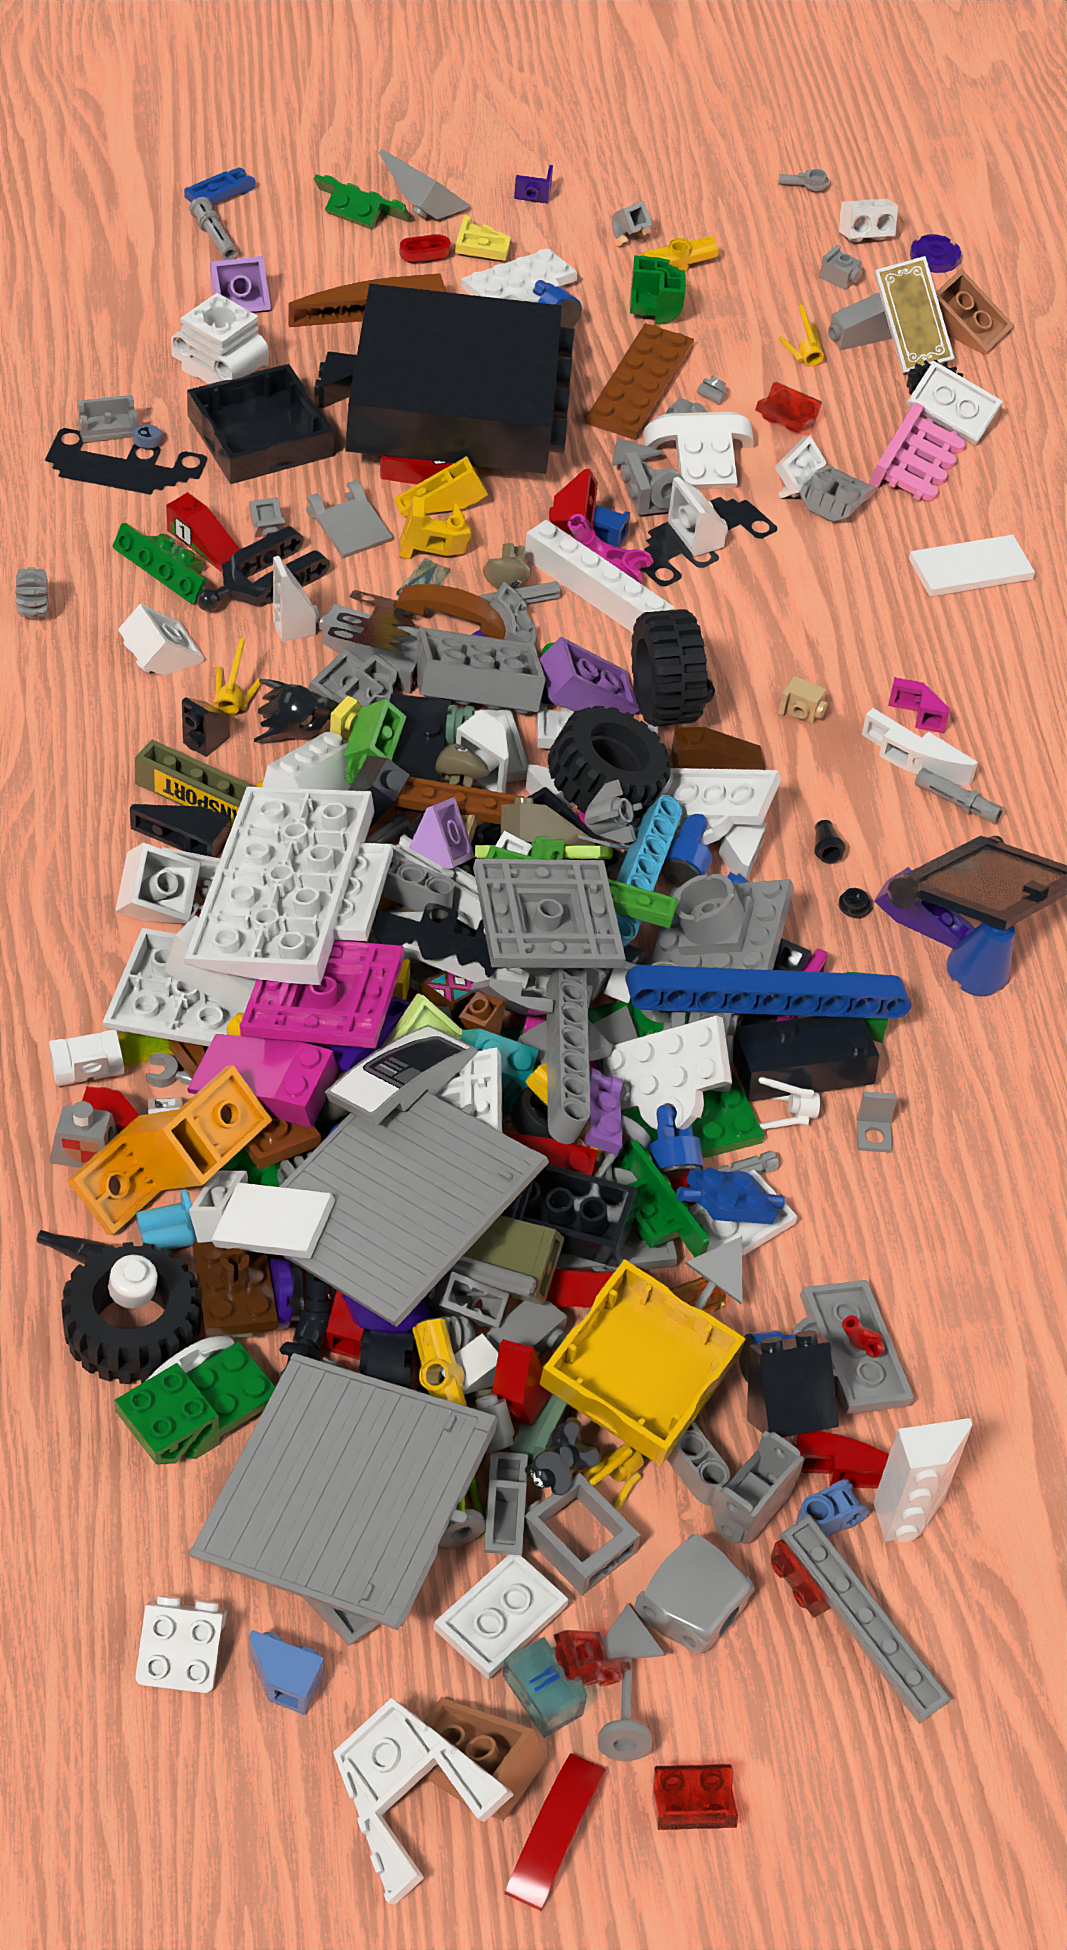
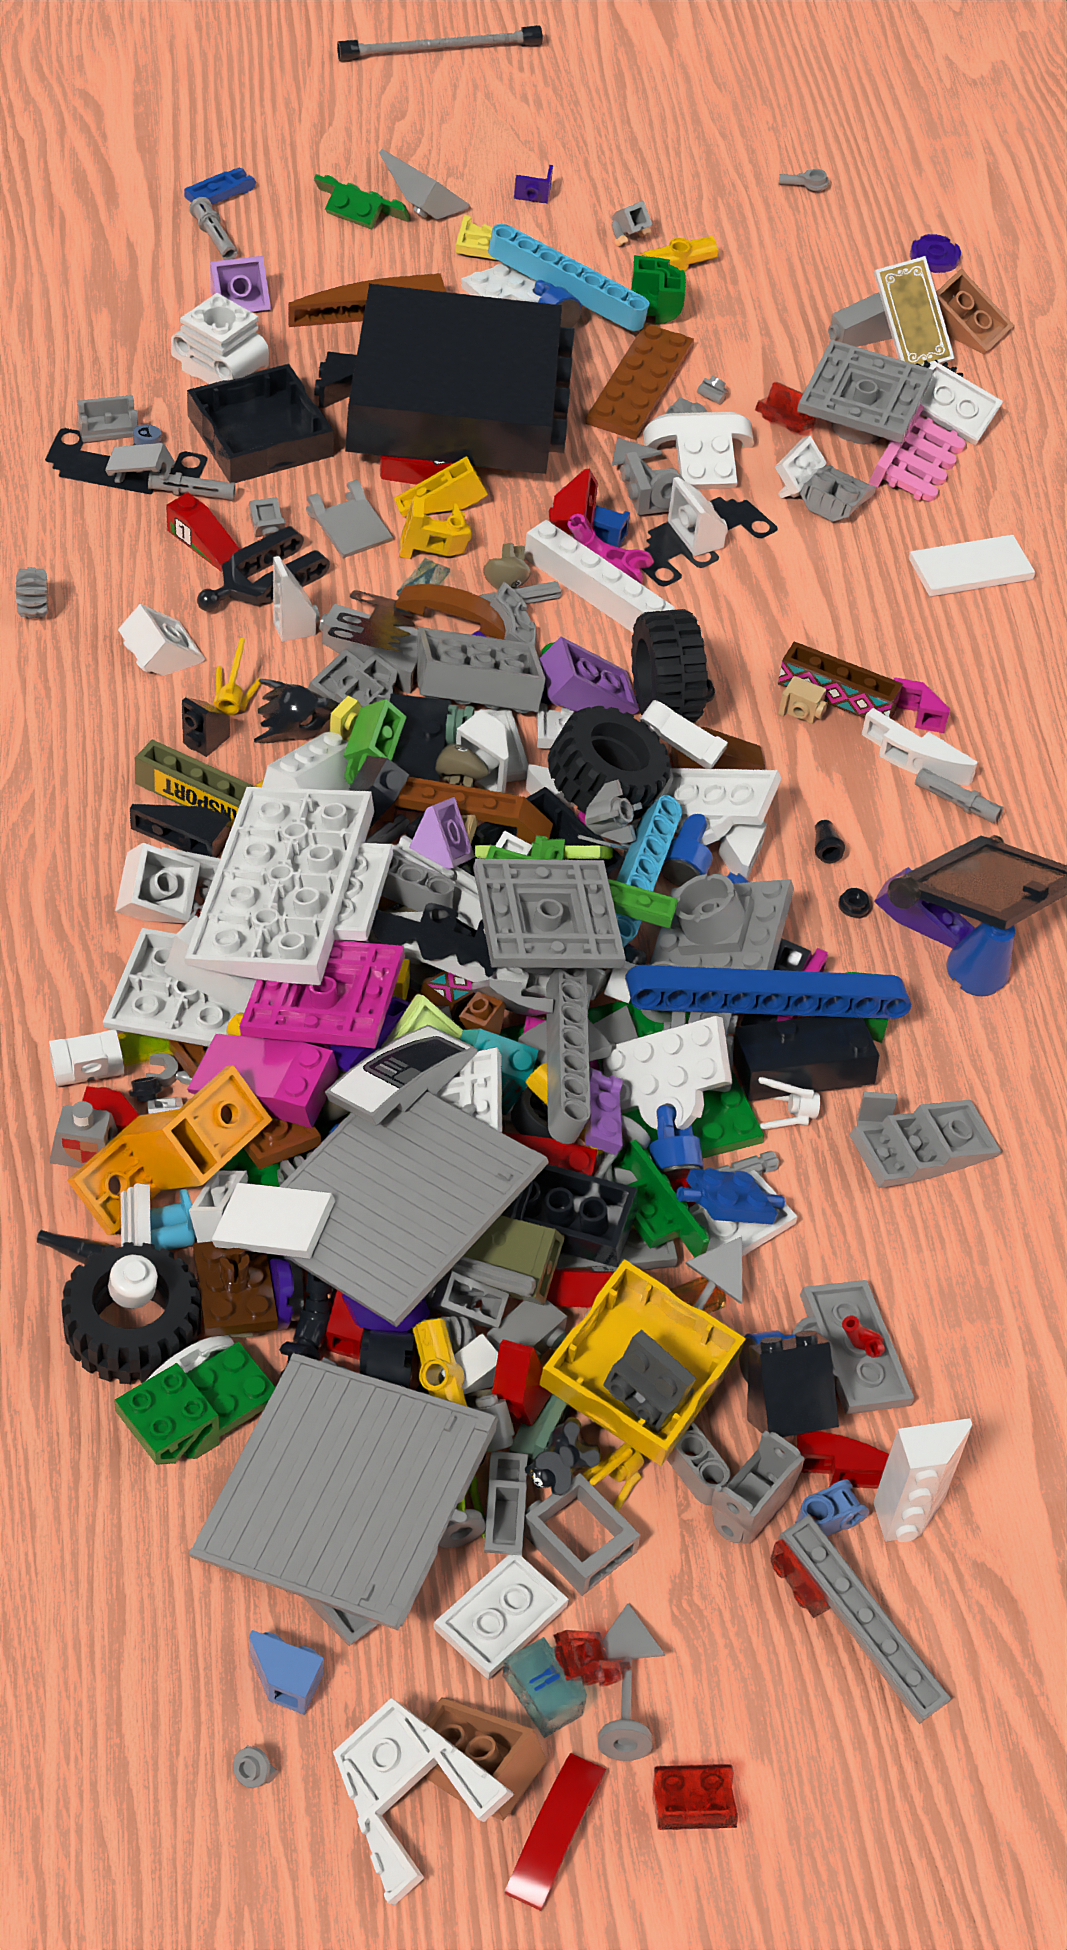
green bracket [113,523,206,604] -> none
white bracket [135,1595,227,1693] -> none
red plate [399,234,451,263] -> none
dark tan slope [501,798,595,846] -> none
light grey piece [635,1534,755,1654] -> none
yellow plant [779,304,825,367] -> none
light grey brick [819,245,863,290] -> none
white brick [839,199,898,242] -> none
none -> light grey hinge [105,443,175,483]
none -> white tile [121,1183,151,1247]
none -> black plate [129,1077,163,1102]
none -> light grey pin [148,471,235,501]
none -> light grey plate [233,1745,278,1788]
none -> light grey hose [337,25,543,61]
none -> medium azure beam [488,224,649,331]
none -> dark grey brick [603,1329,697,1434]
none -> white leg [640,700,728,769]
none -> reddish brown brick [778,641,903,719]
none -> light grey piece [797,339,934,444]
none -> light grey slope [849,1100,1001,1188]

